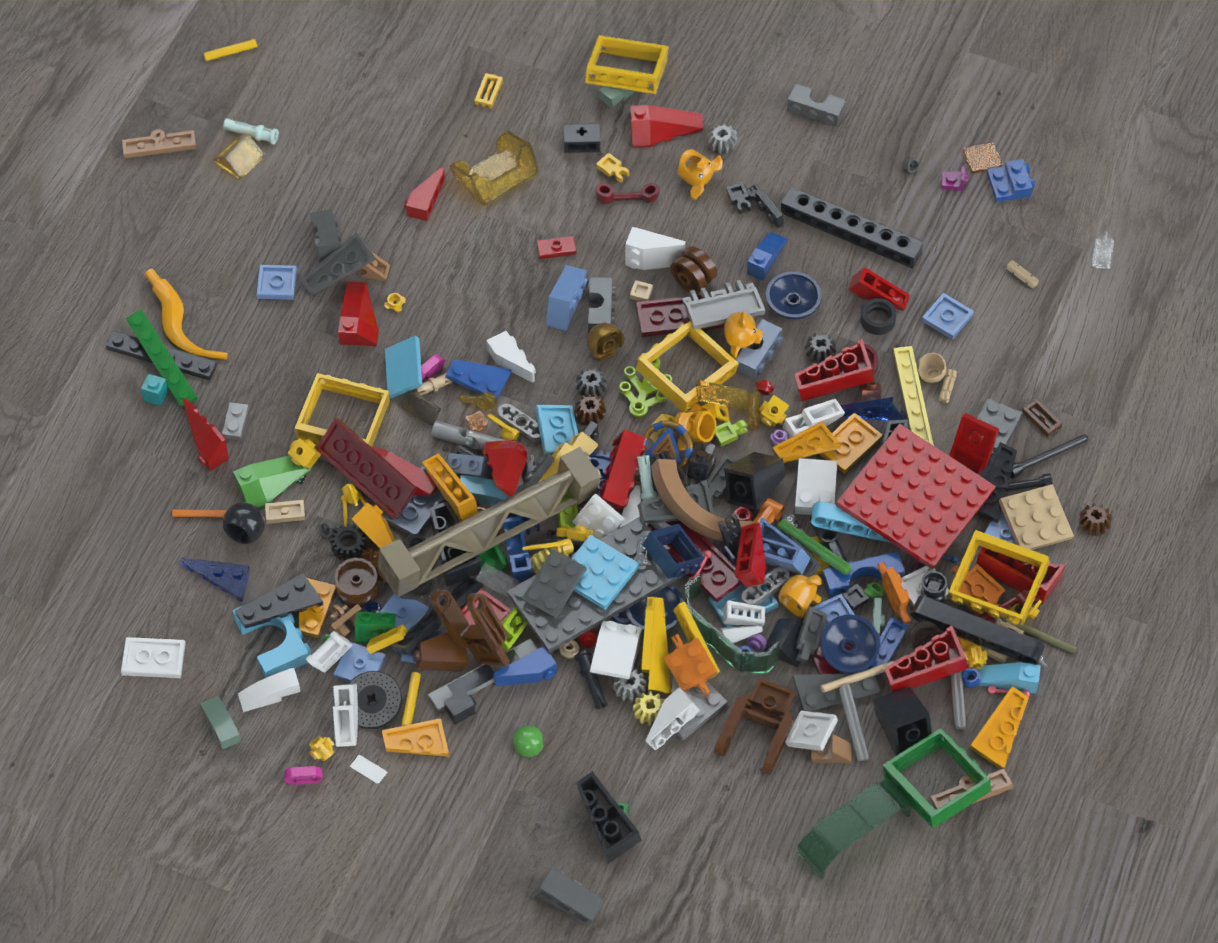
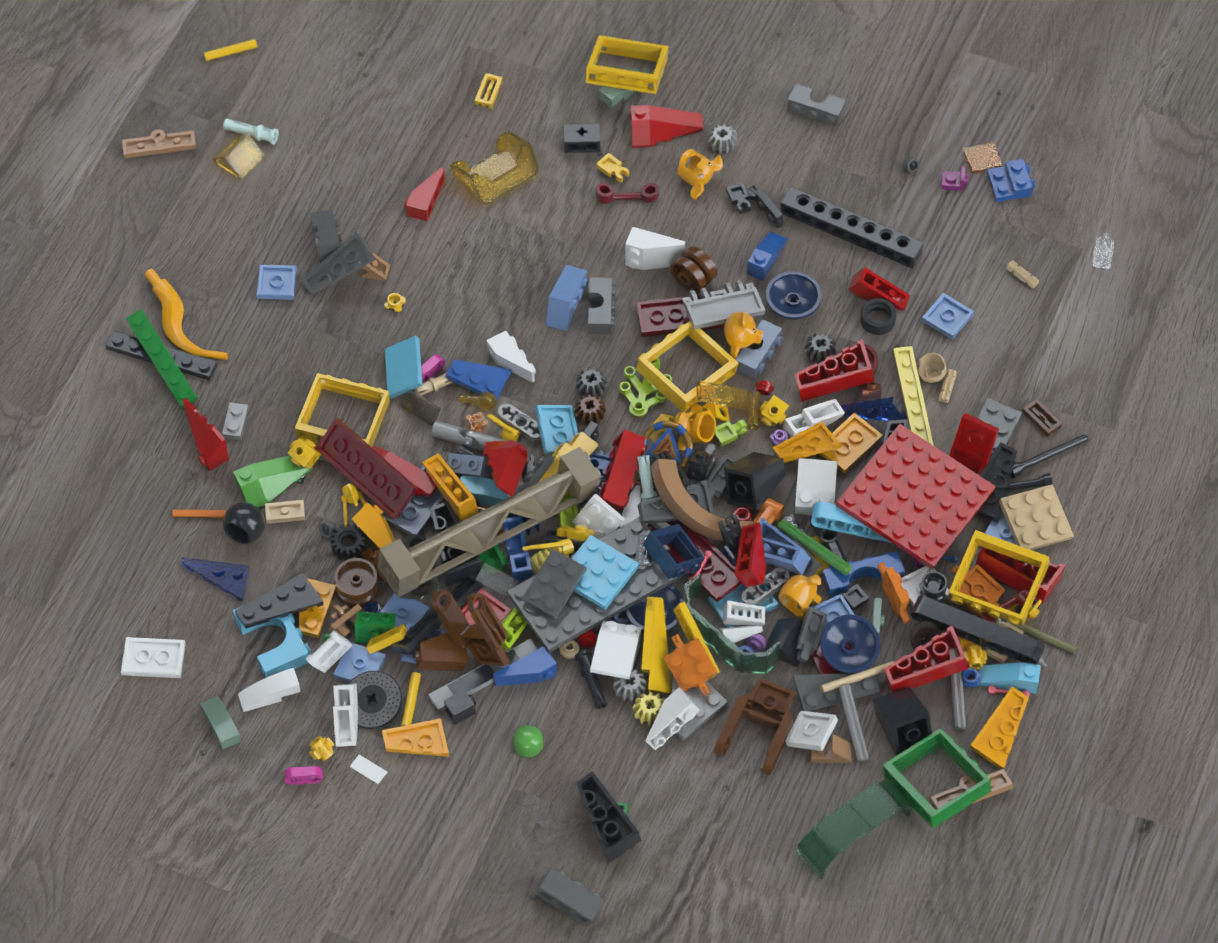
teal brick [141,374,168,406] -> none
red wedge [338,281,379,347] -> none
plate [537,236,576,259] -> none
pearl gold cylinder [586,322,625,361] -> none
tan plate [630,280,653,302] -> none
bright green plate [864,582,884,600] -> none
blue plate [868,618,909,675] -> none
reddish brown gear [1079,503,1112,537] -> none

